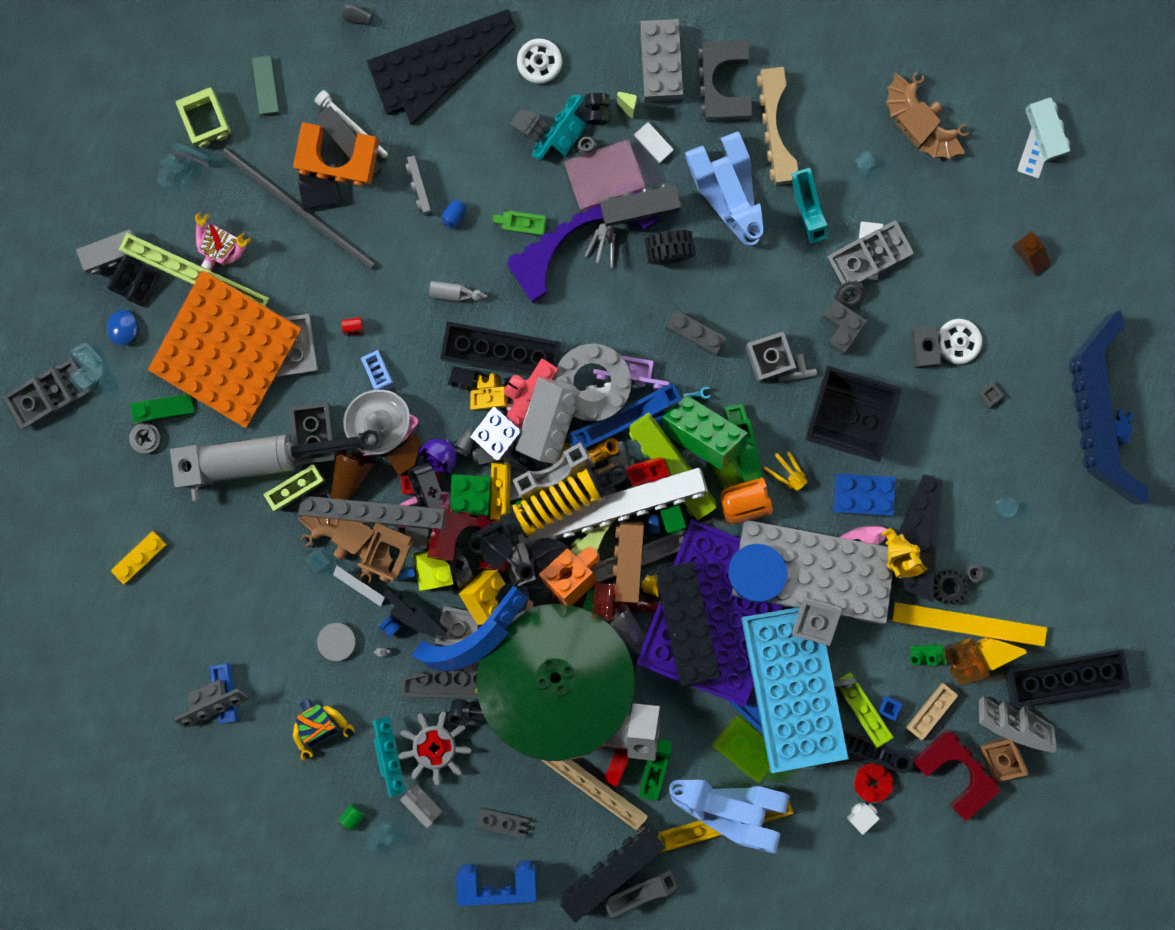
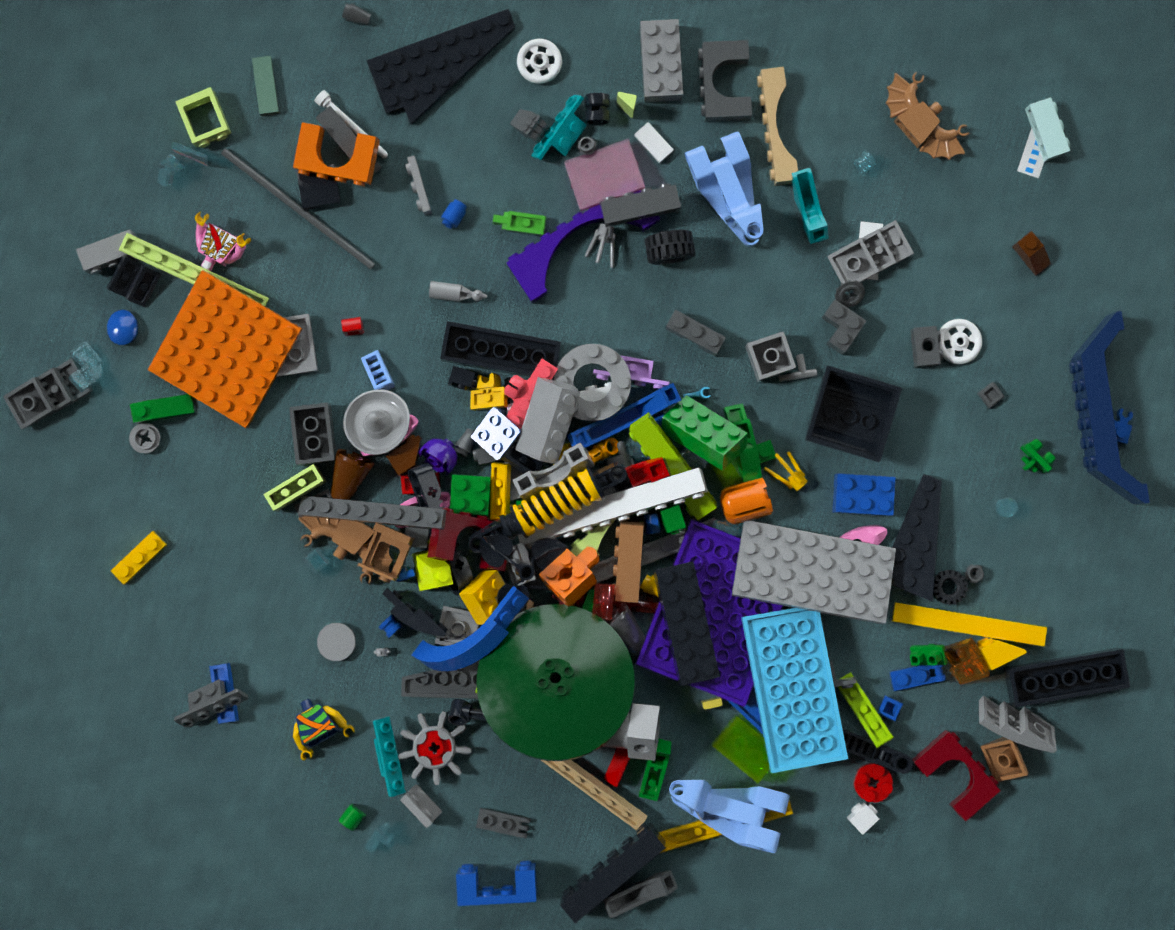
light grey piece [170,430,384,502] -> none
white sticker [333,565,385,607] -> none
blue tile [728,544,787,603] -> none
light grey plate [792,597,842,646] -> none
yellow helmet [881,528,927,578] -> none
tan plate [906,683,958,740] -> none
none -> light yellow tile [701,697,723,710]
none -> green plate [756,440,776,463]
none -> blue plate [889,665,947,691]
none -> green hips [1020,439,1056,473]

